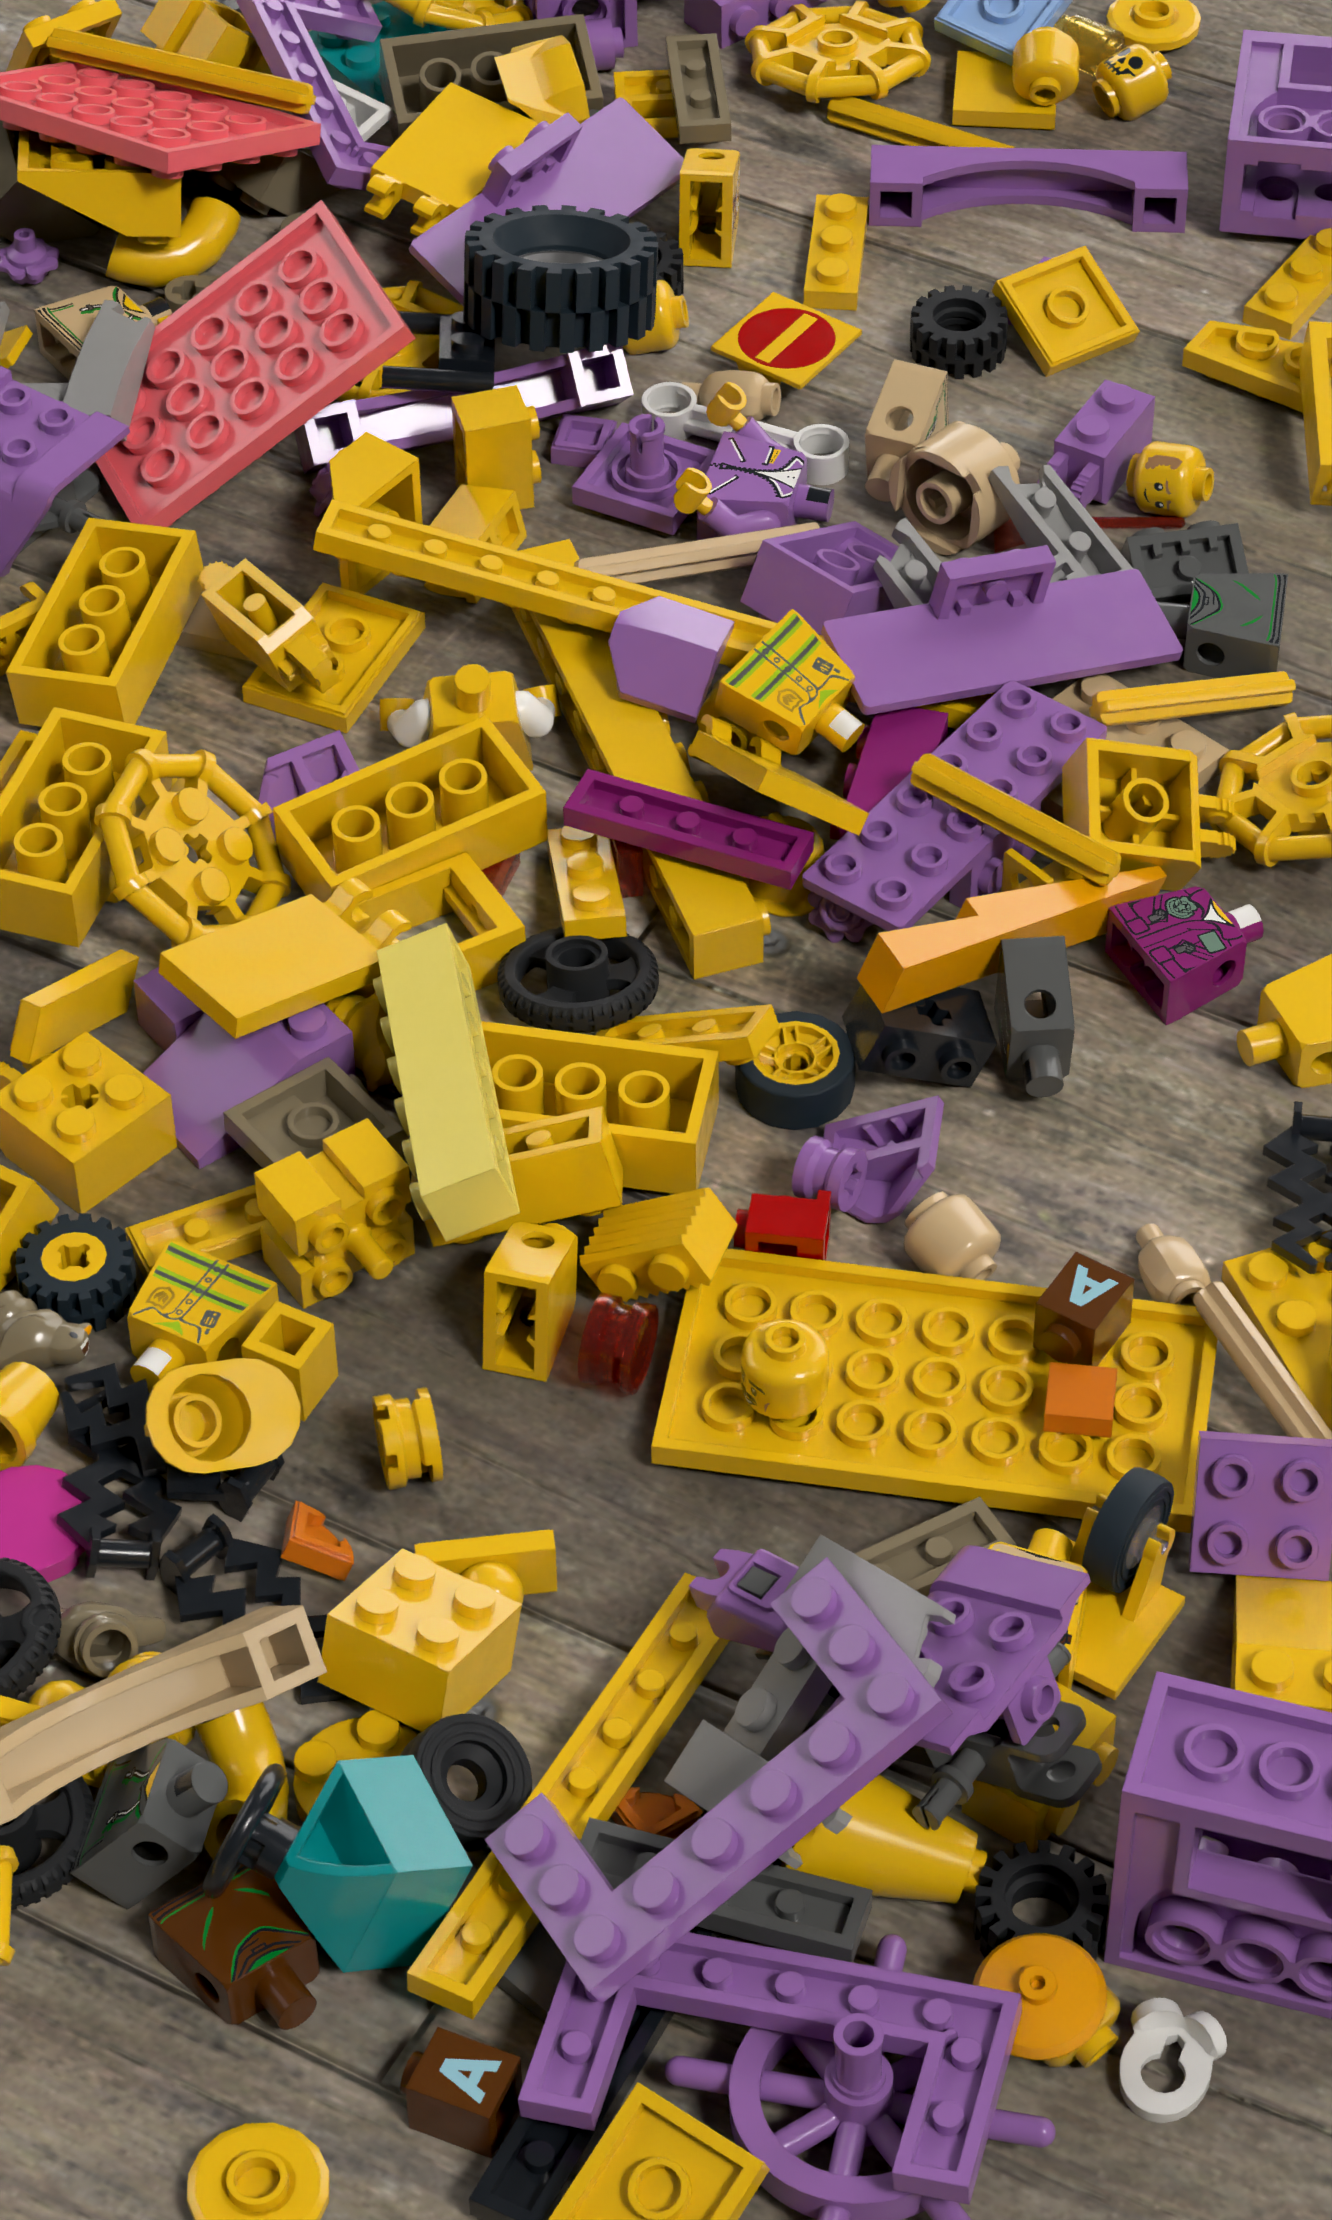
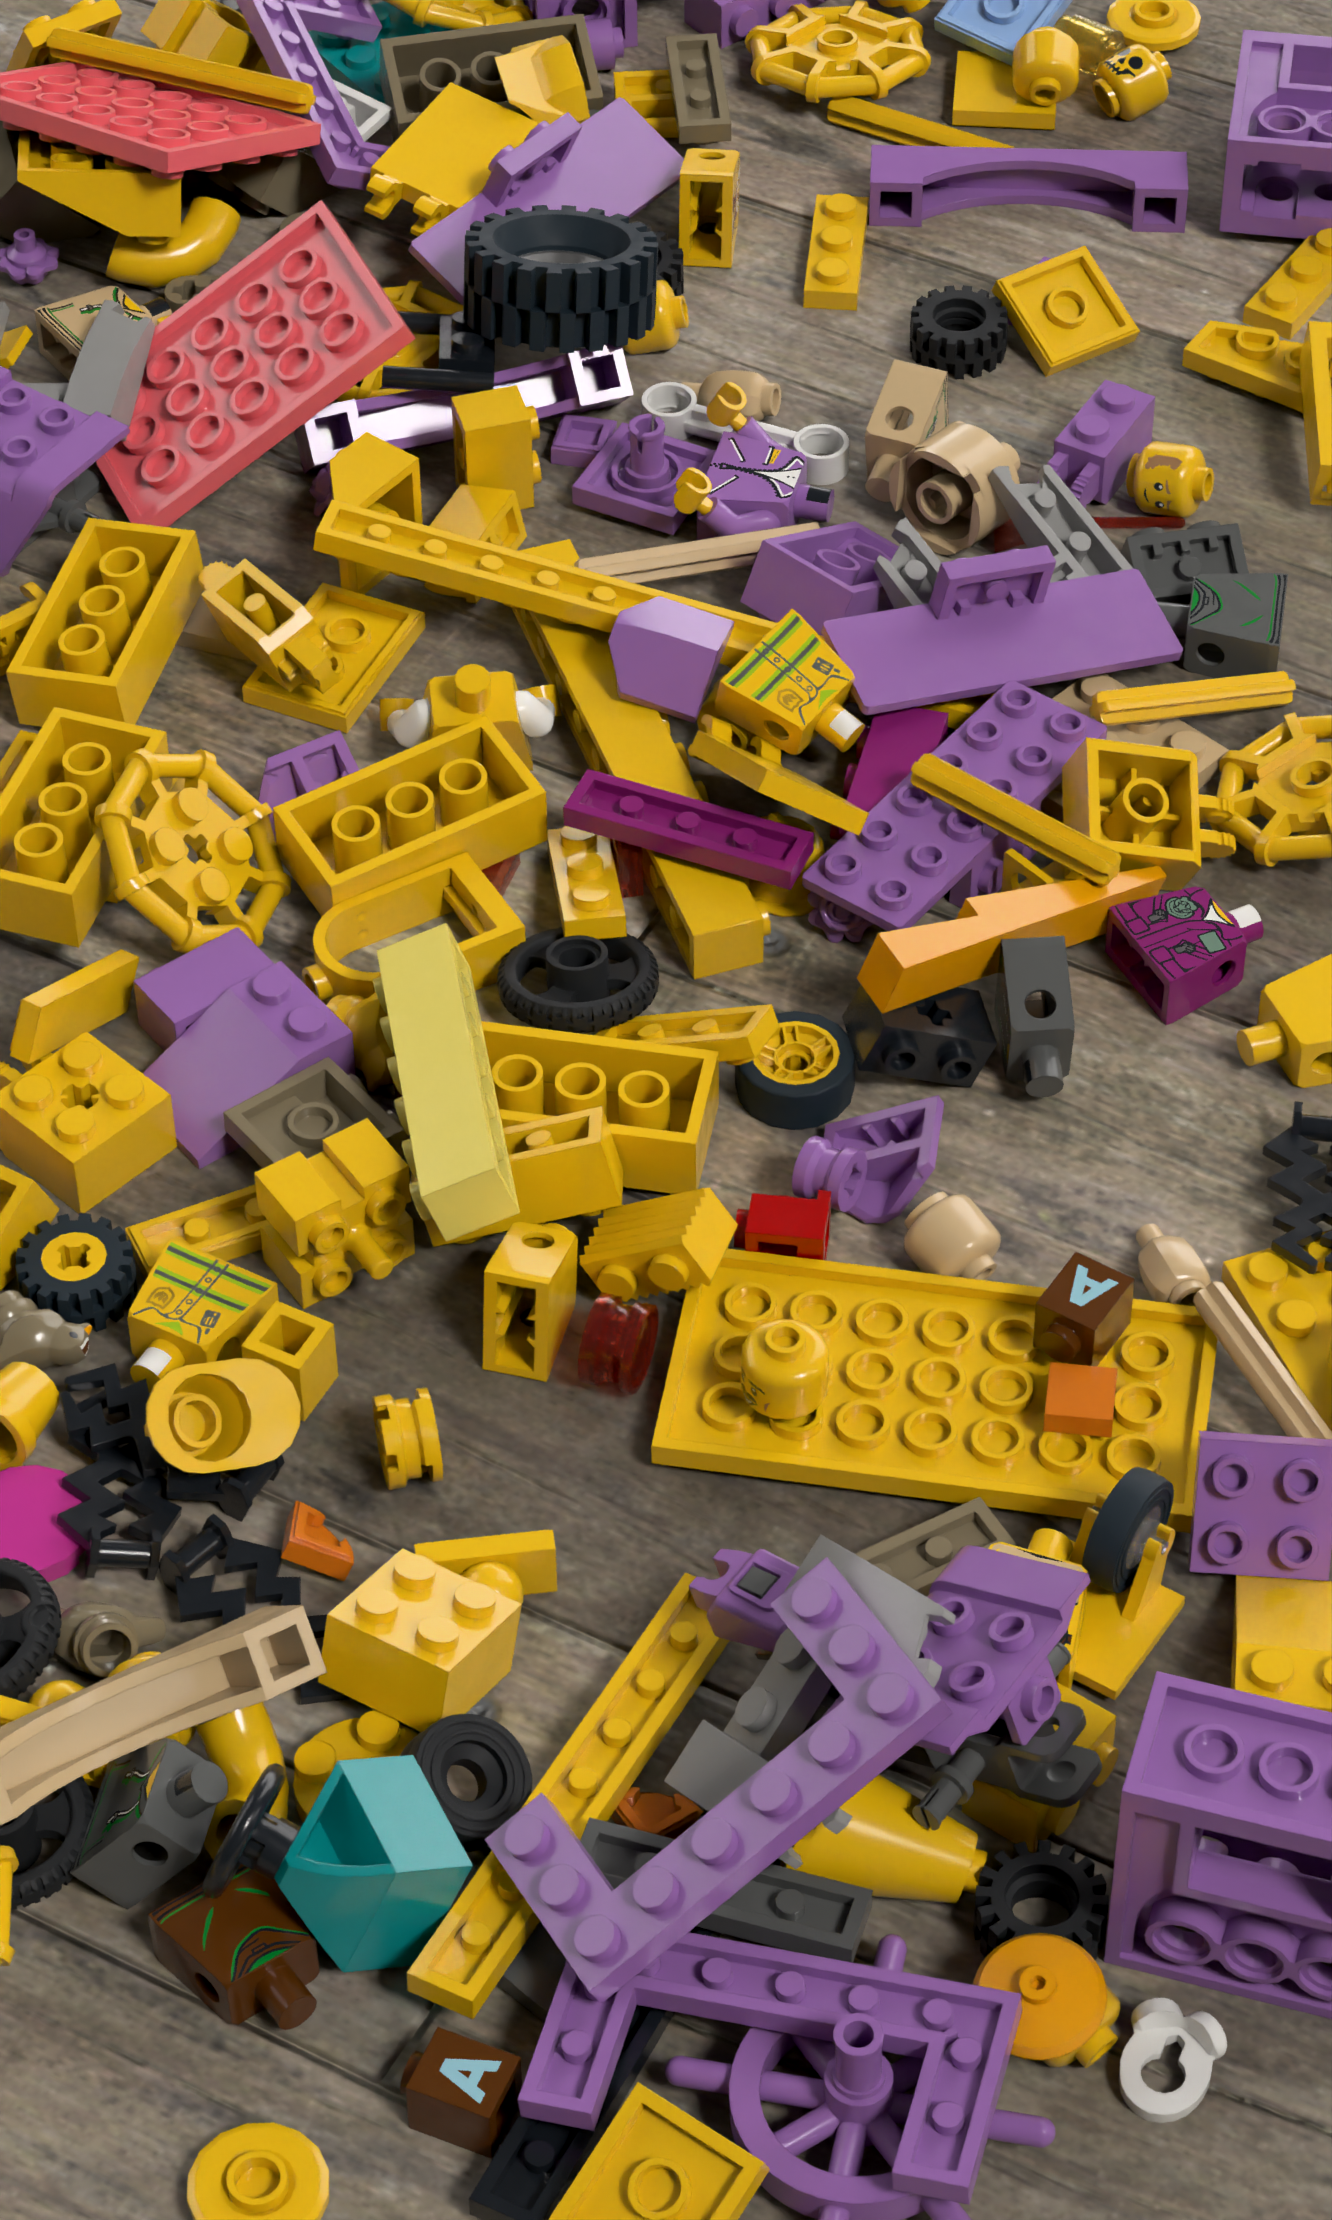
yellow tile [159,878,412,1039] -> none
piece [711,292,862,390] -> none

